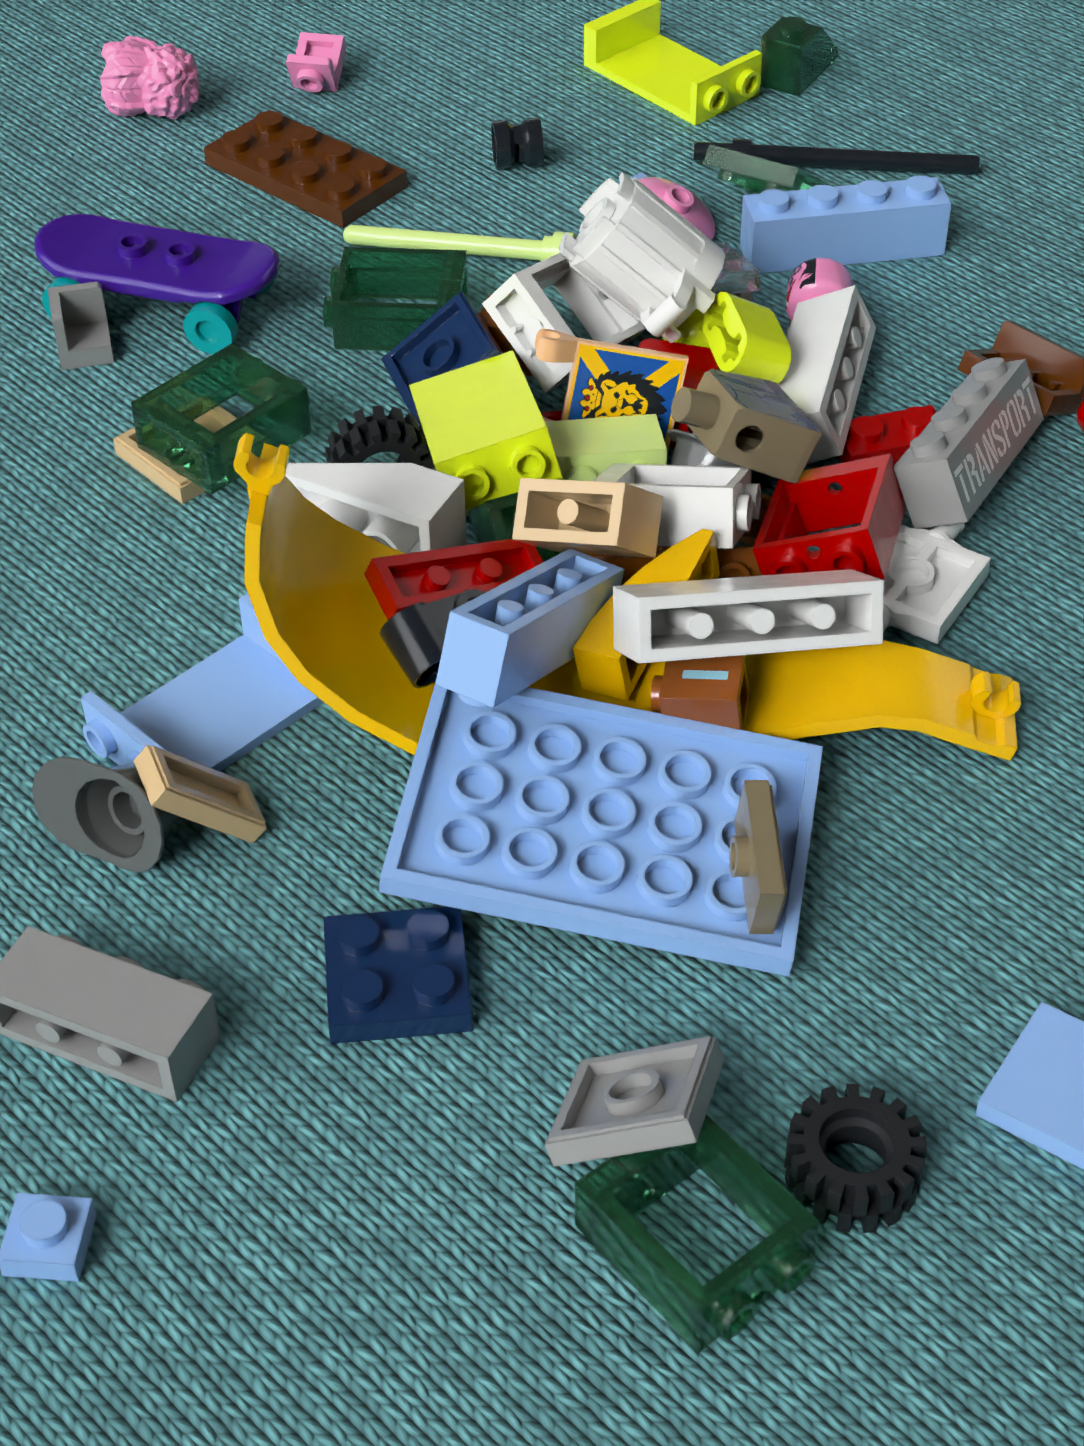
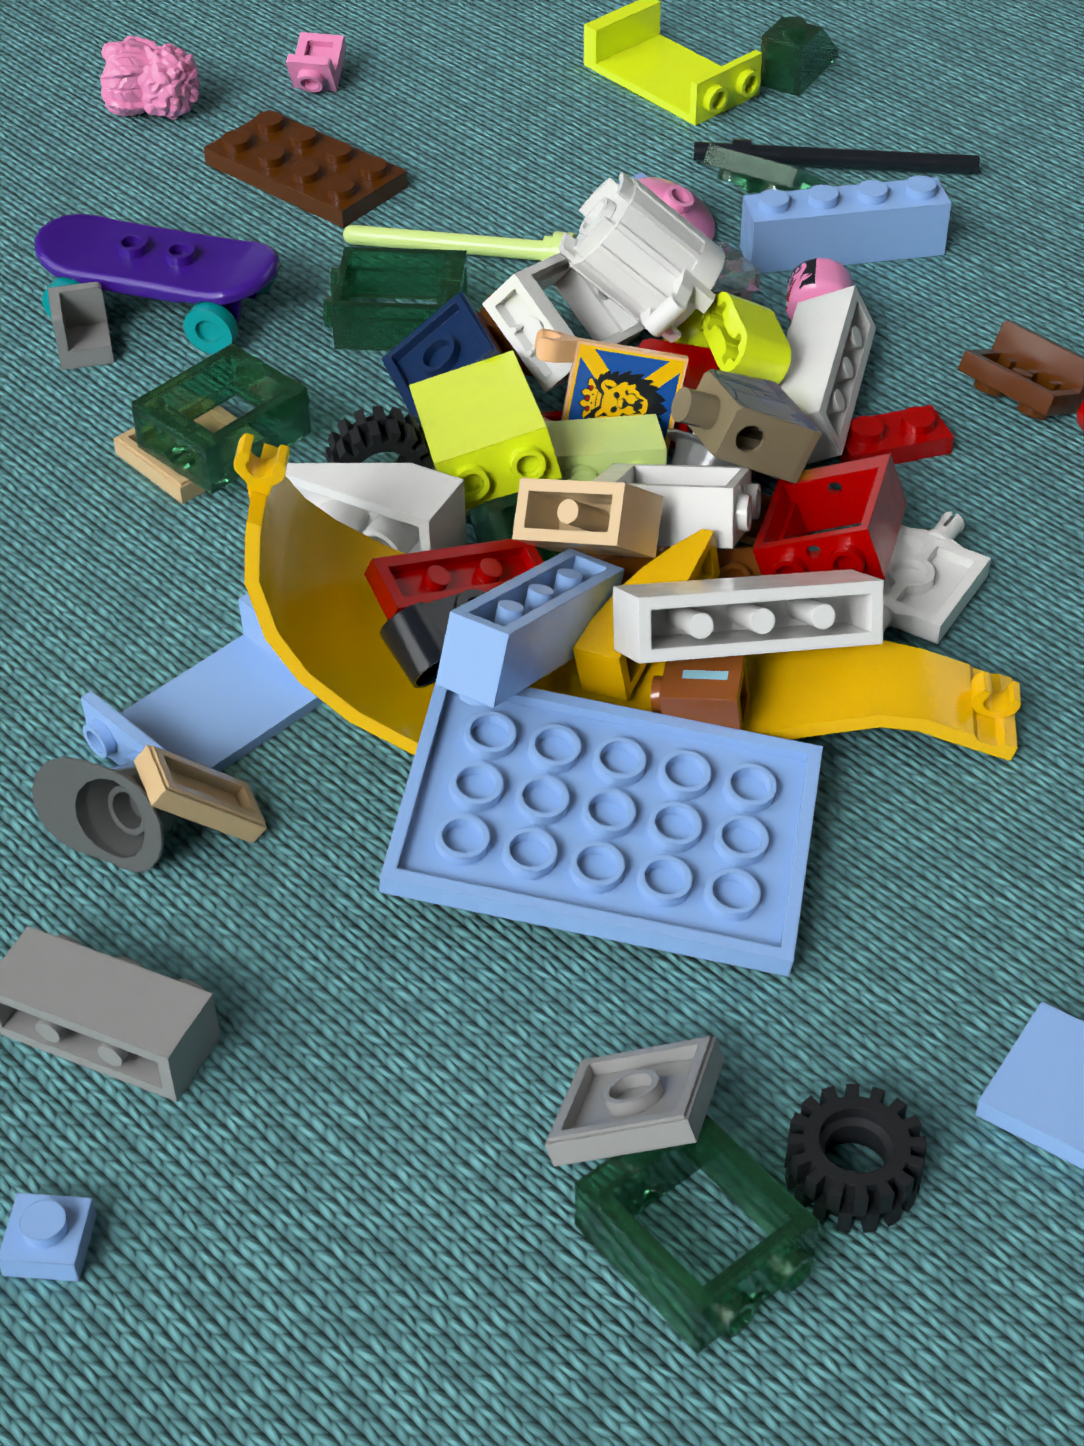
dark blue plate [323,906,473,1044] -> none
black wheel [491,117,544,169] -> none
dark tan plate [729,780,788,934] -> none
light grey brick [893,357,1044,529] -> none

